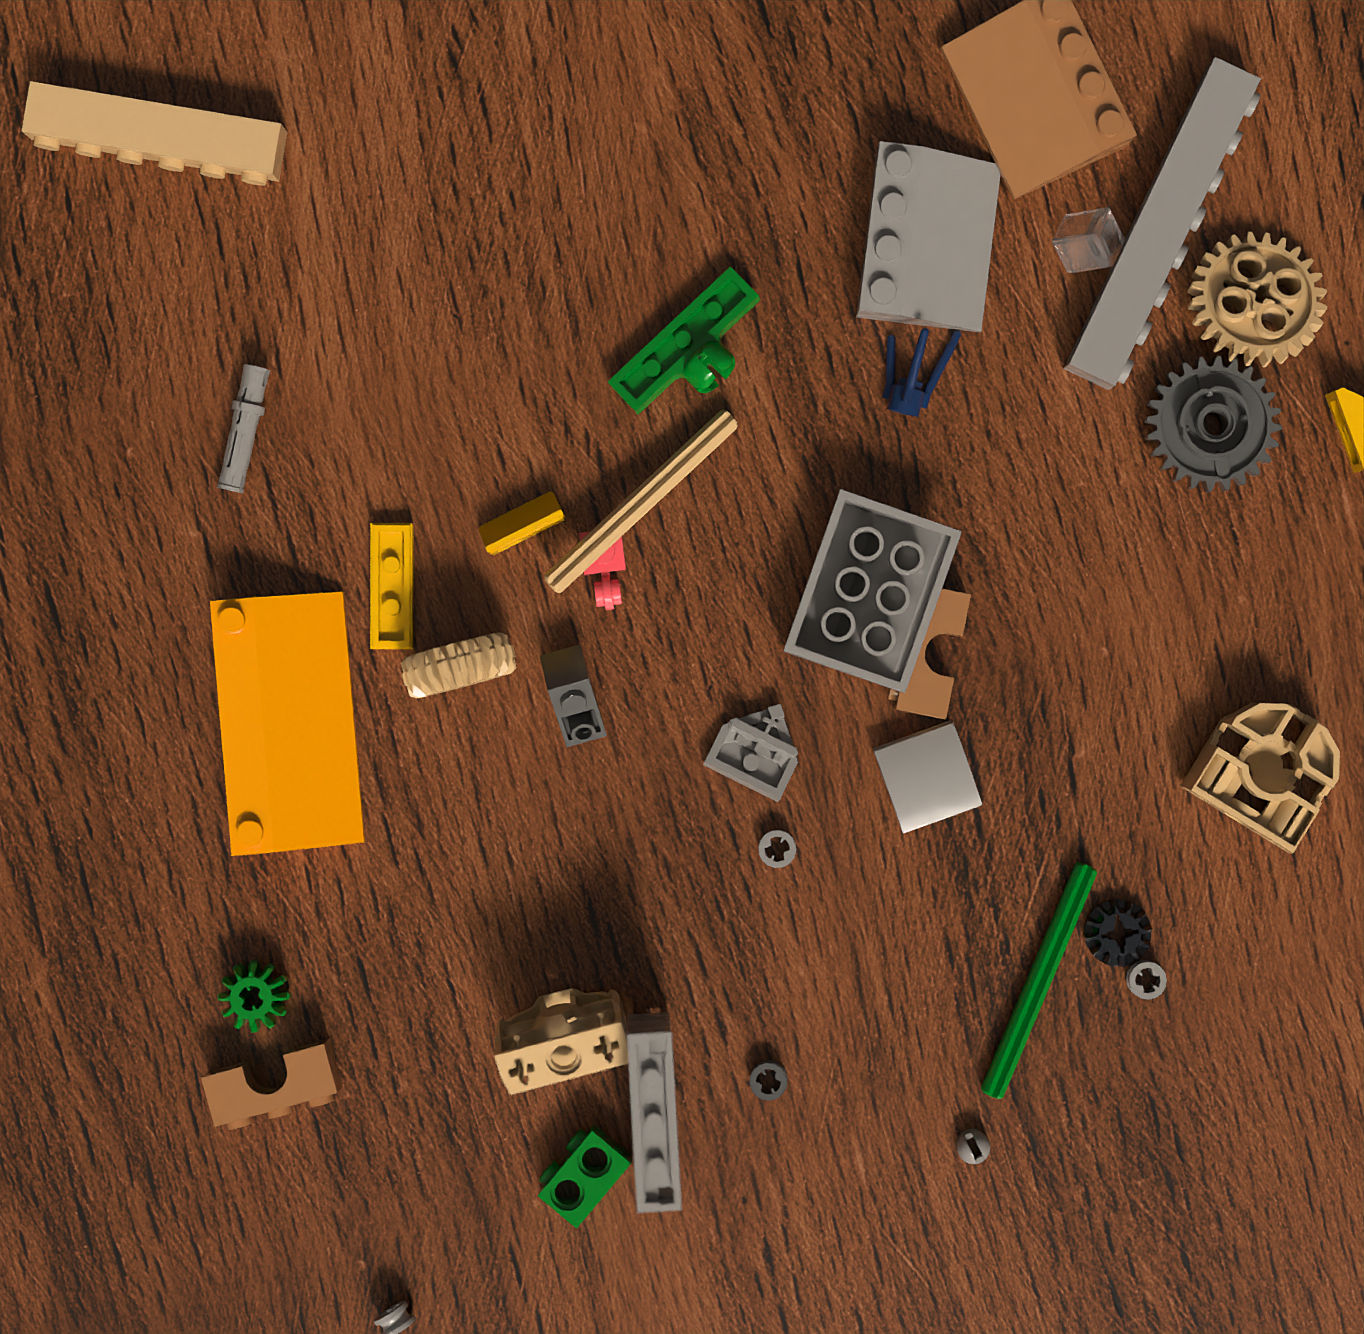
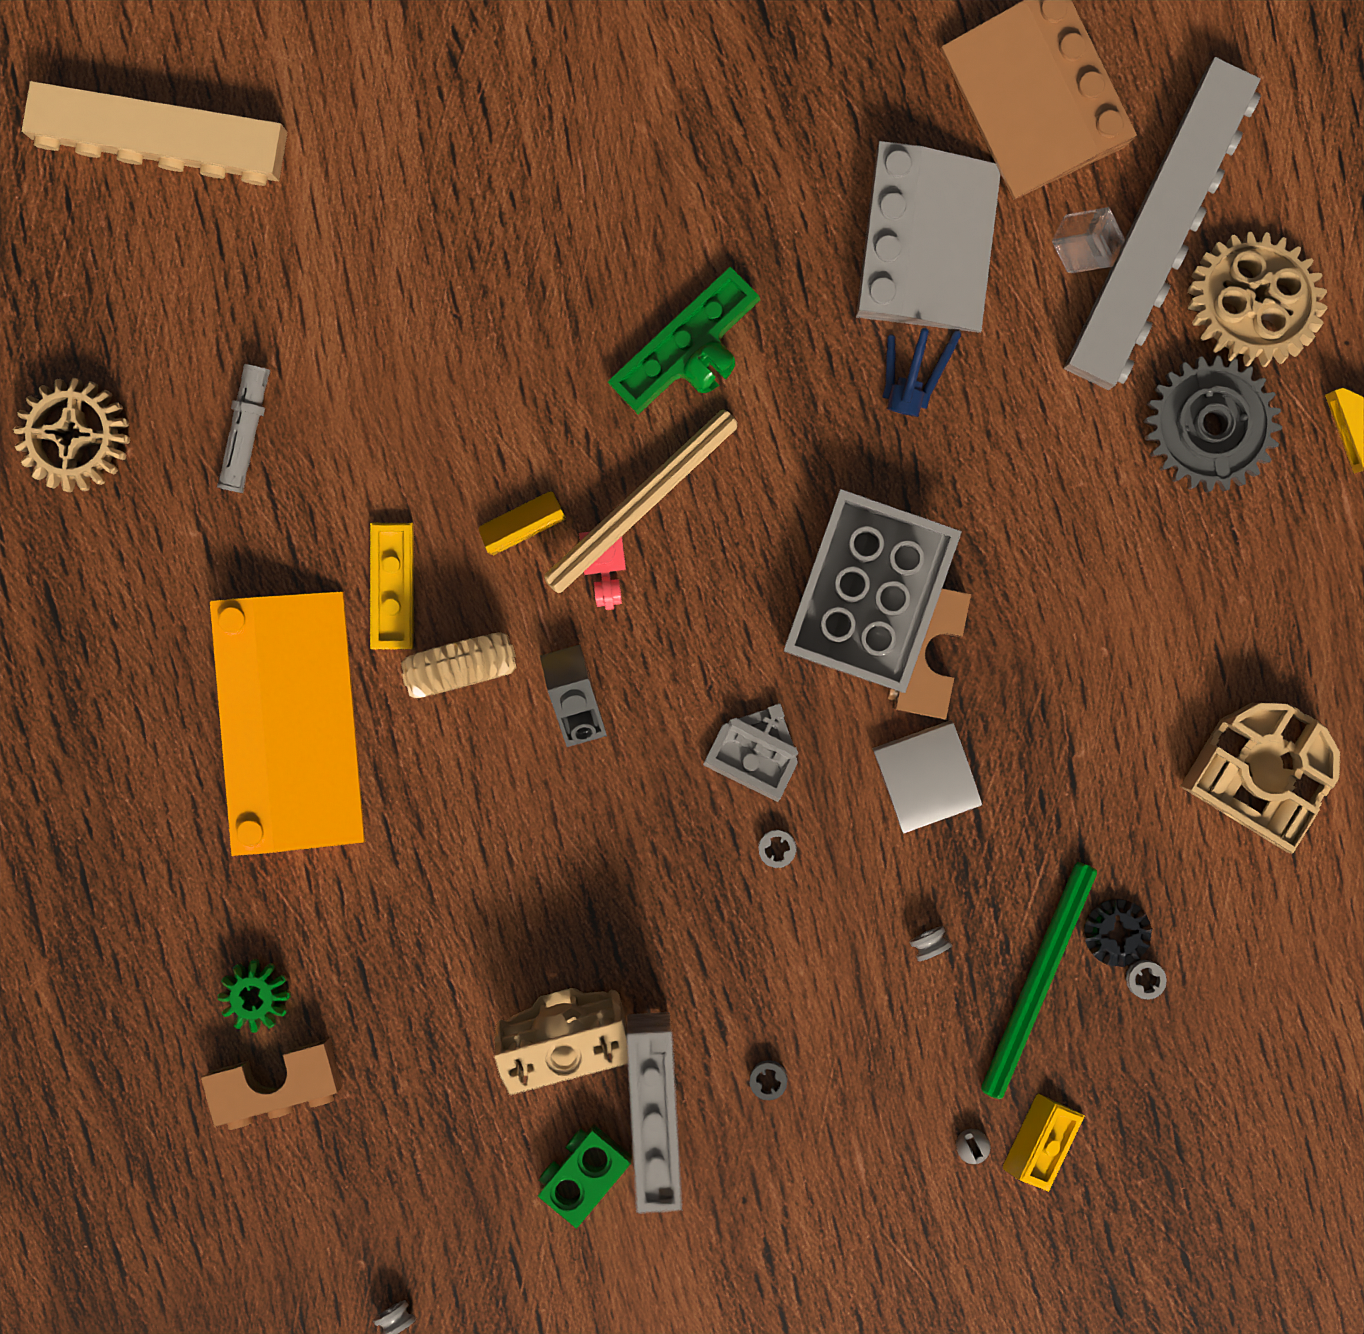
none -> tan gear [13,378,130,492]
none -> light grey bush [909,926,952,961]
none -> yellow slope [1003,1094,1085,1191]

